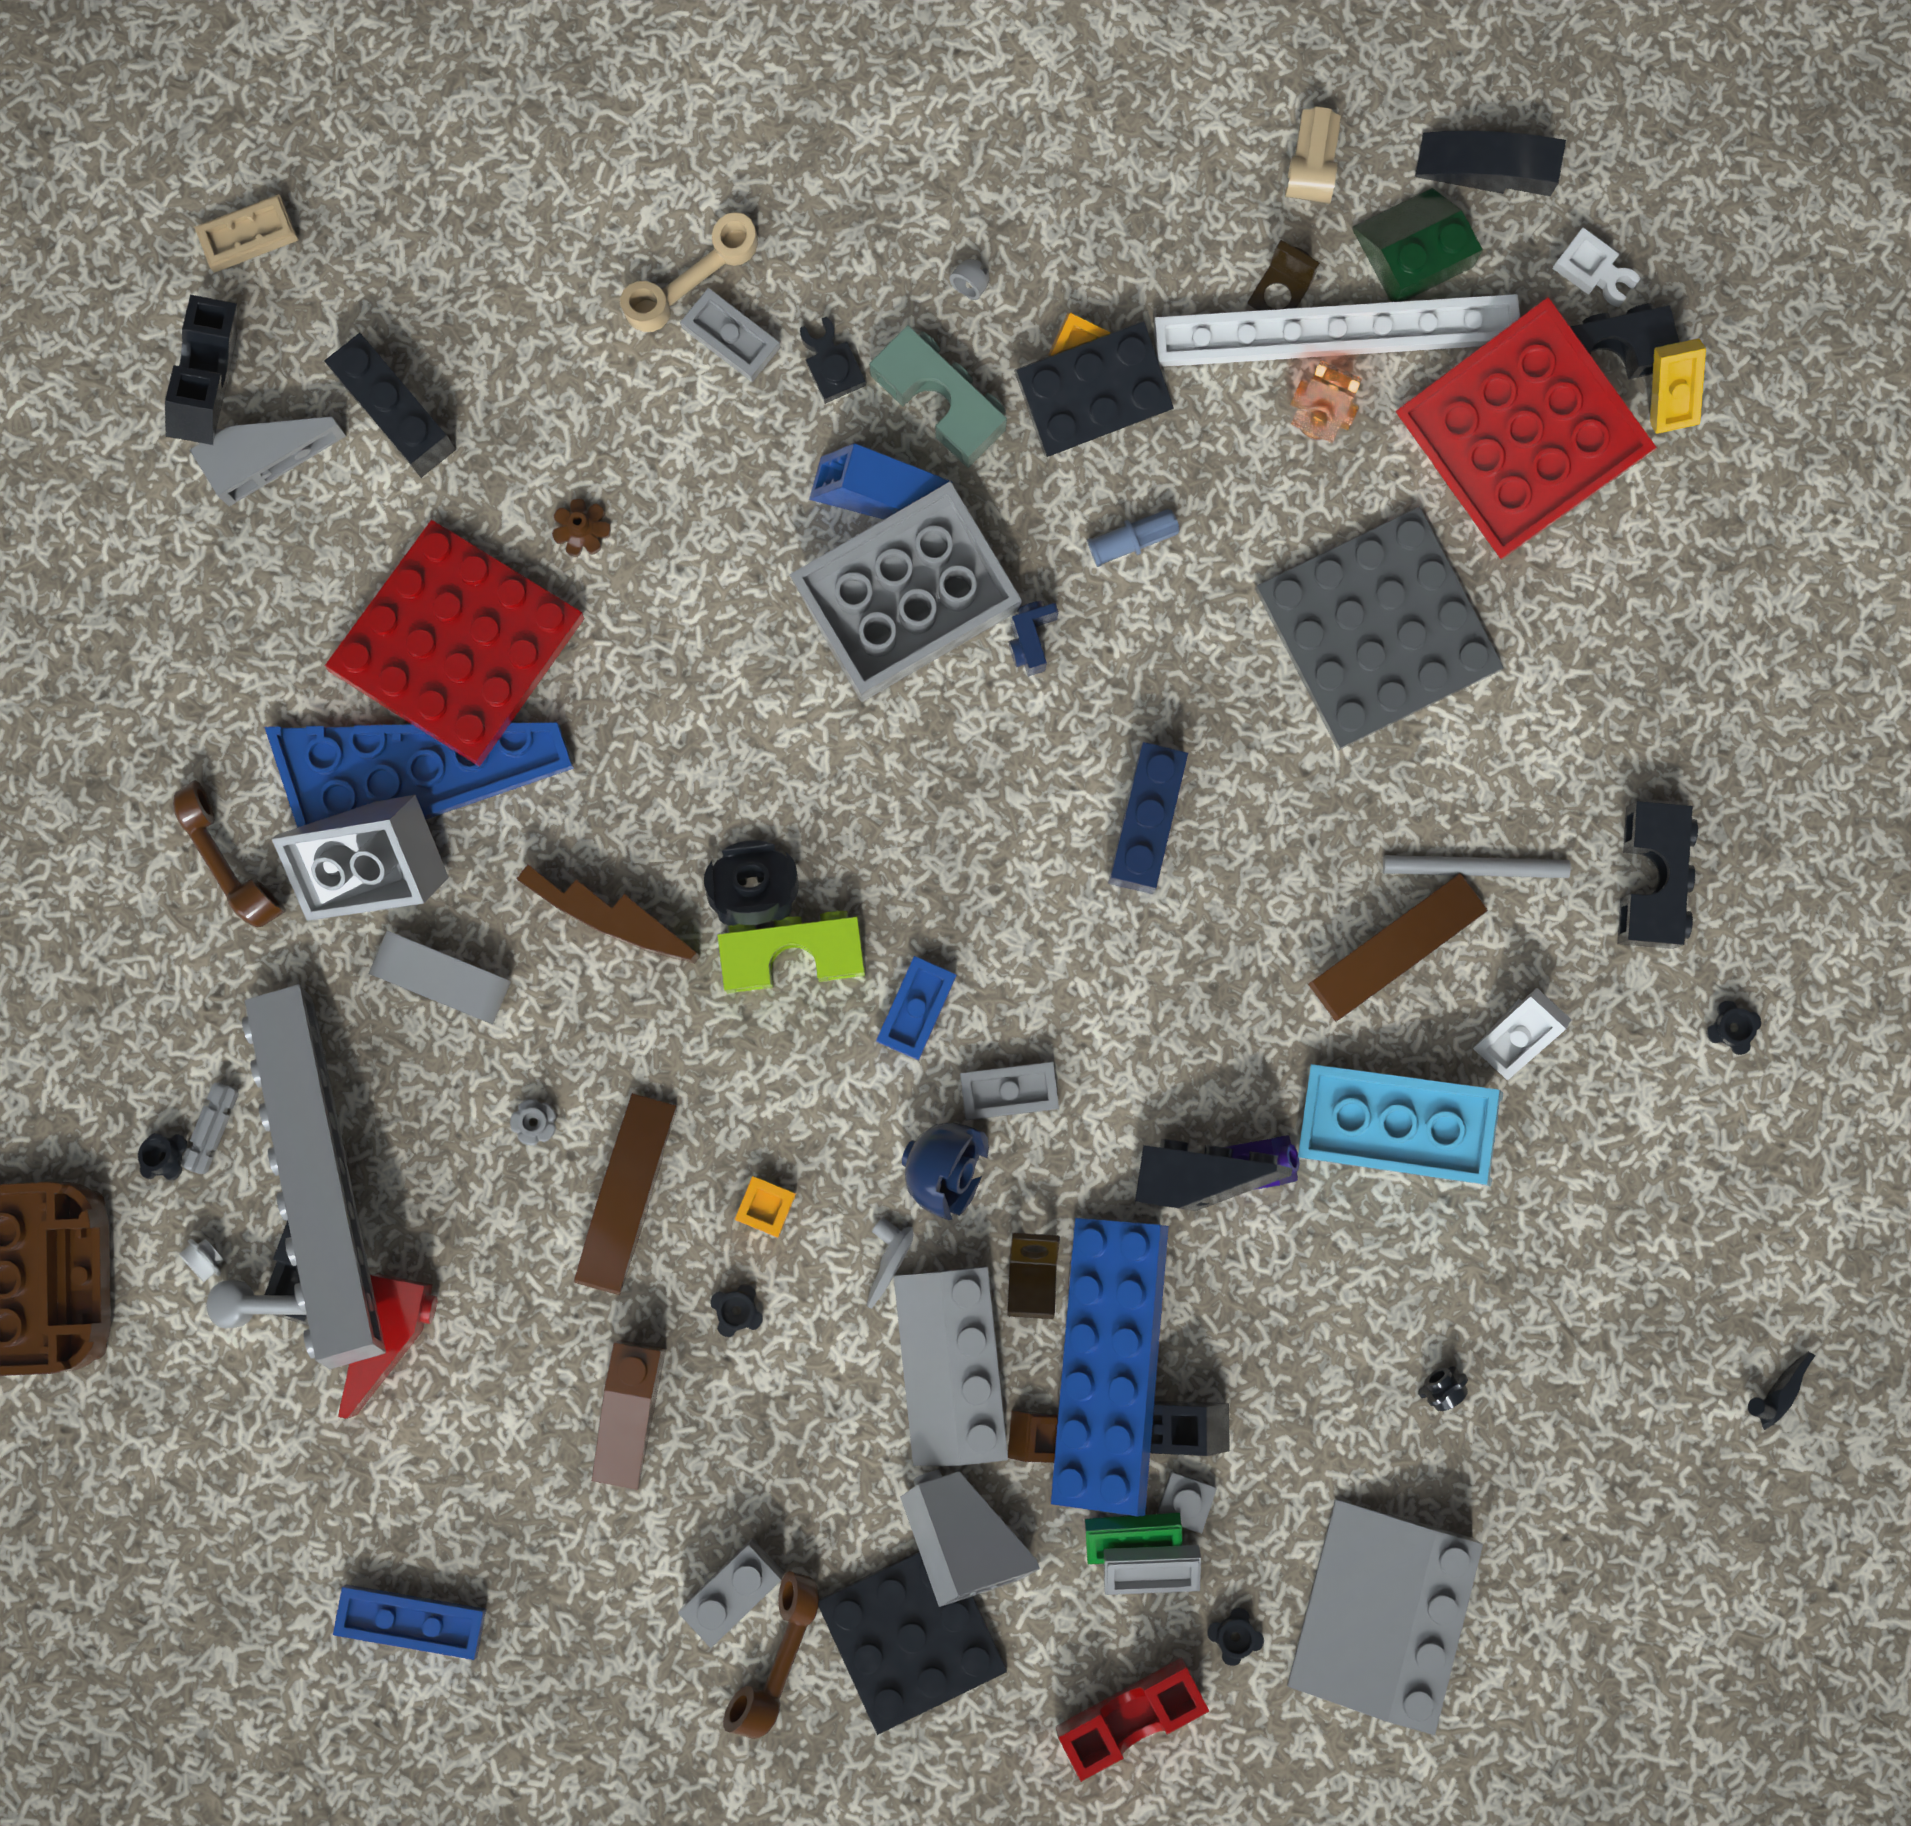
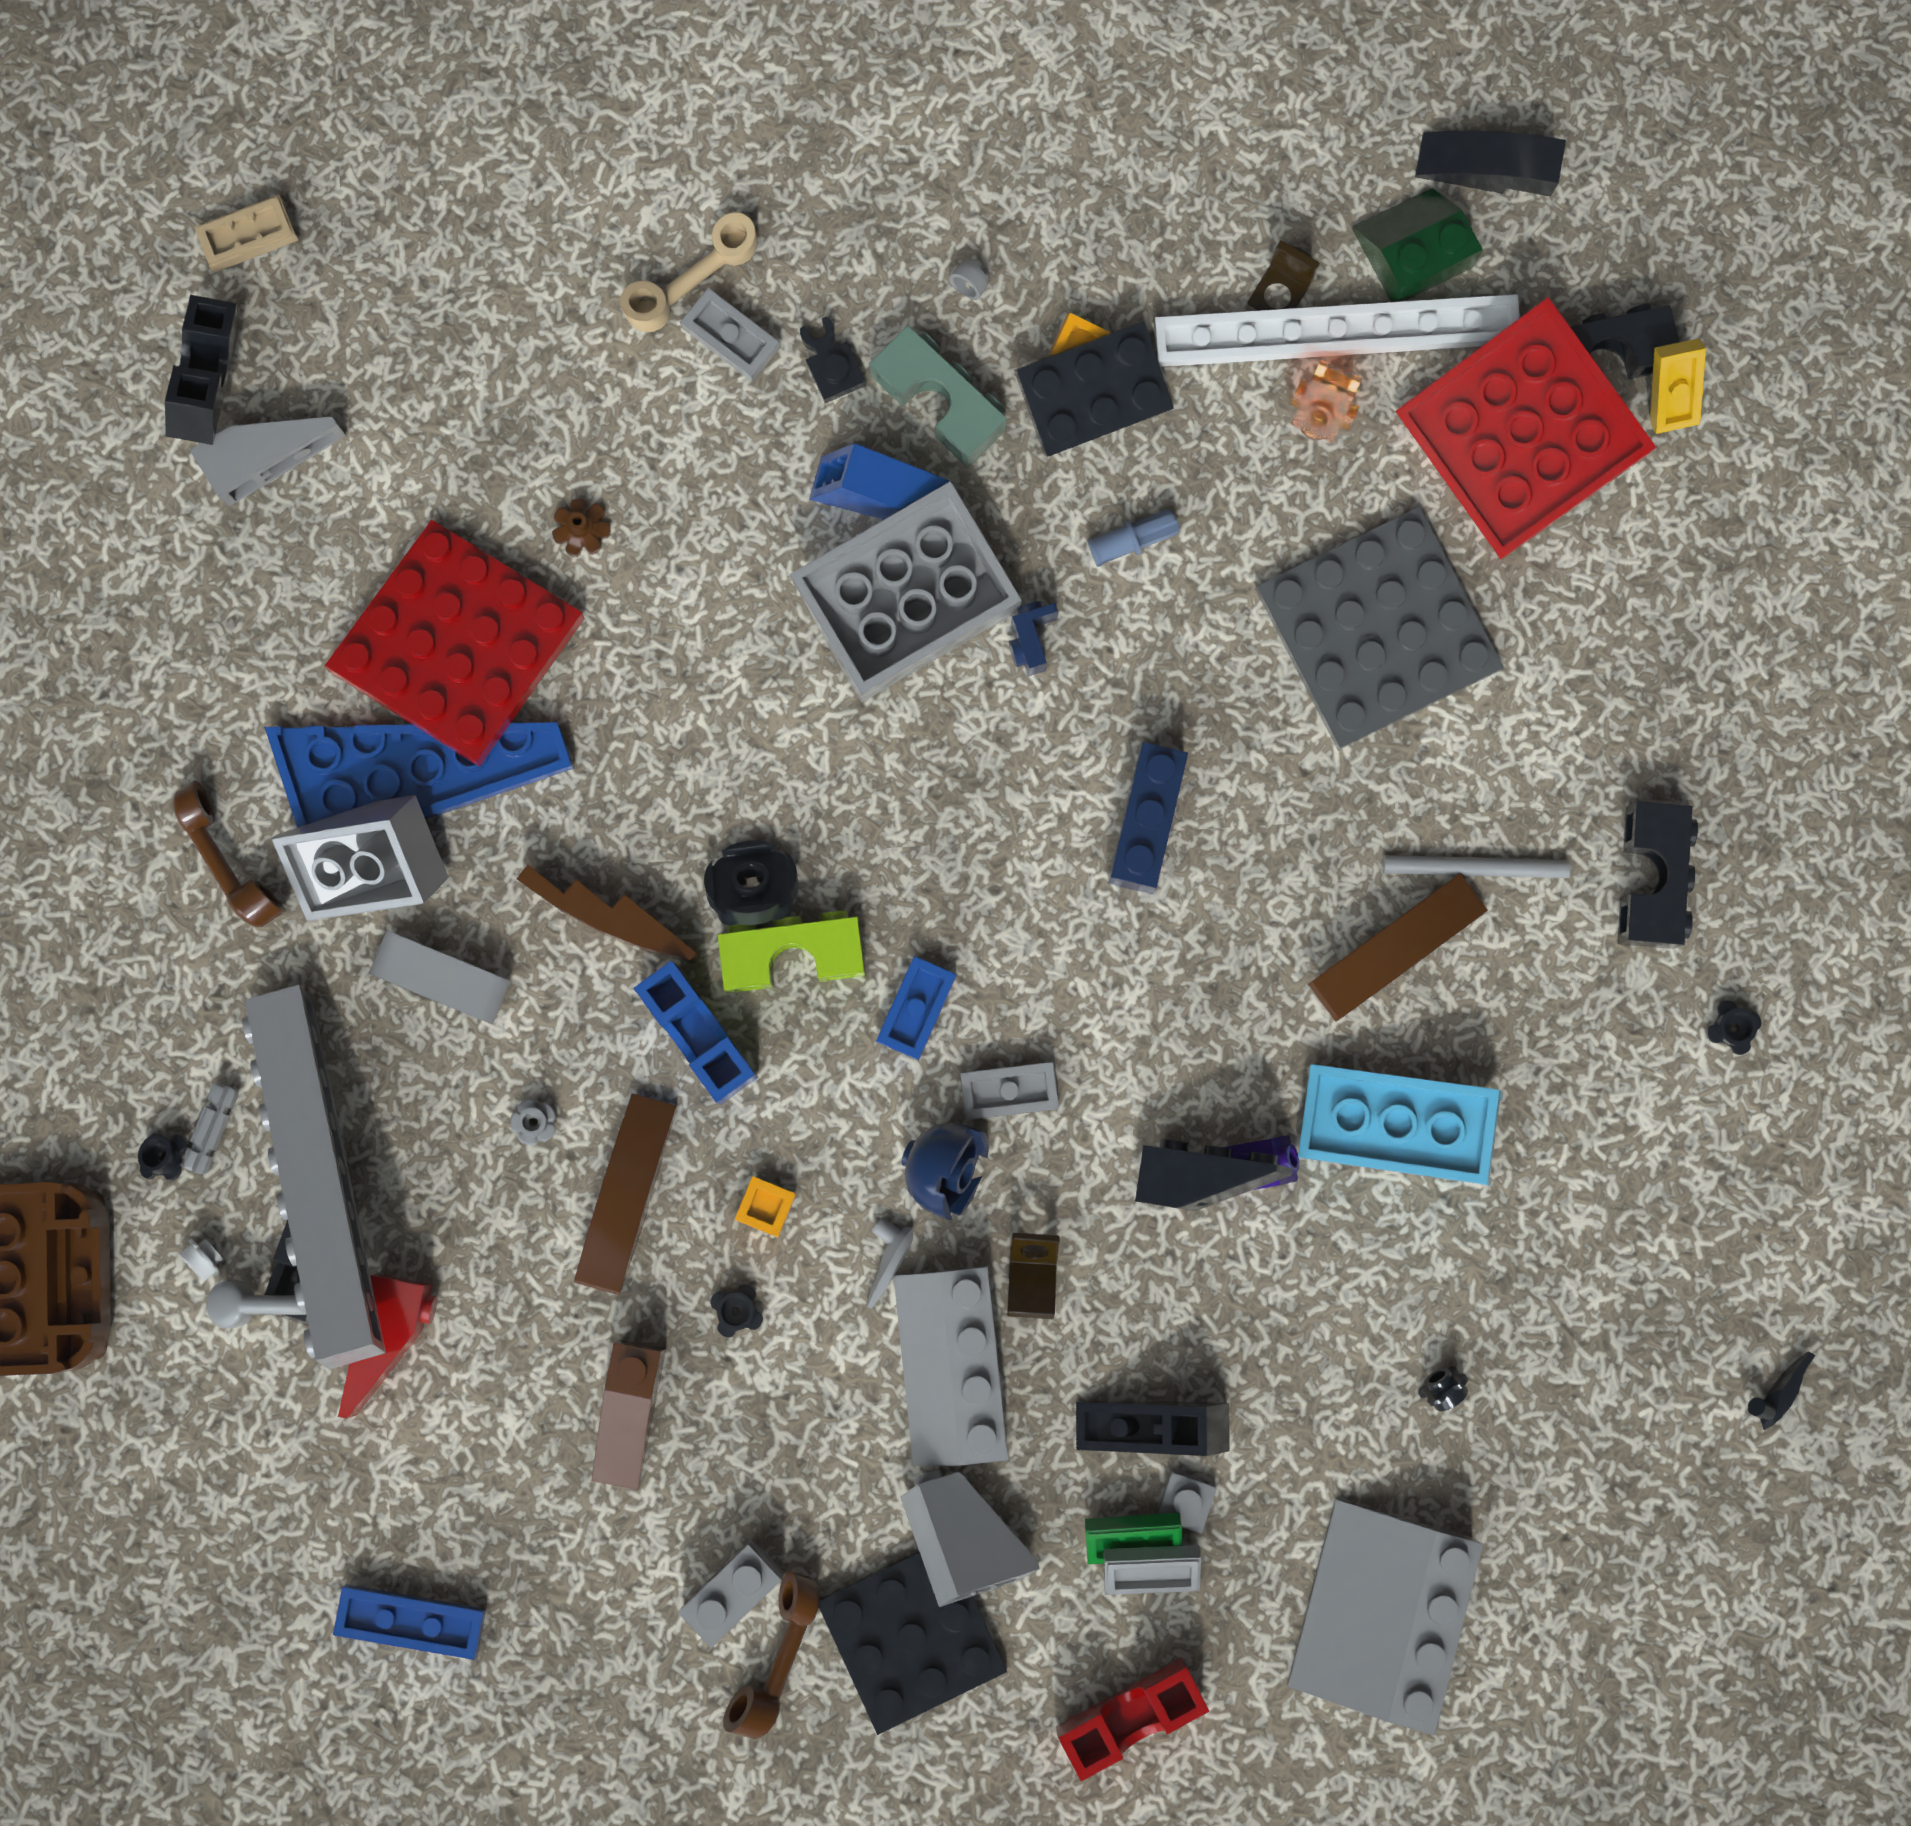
black arch [324,332,456,478] -> none
reddish brown slope [1008,1411,1058,1463] -> none
blue plate [1051,1218,1169,1516] -> none
black plate [1207,1607,1264,1666] -> none
tan piece [1285,107,1341,204] -> none
white slope [1473,988,1572,1081] -> none
white plate [1552,228,1640,307] -> none
none -> blue arch [633,960,759,1105]

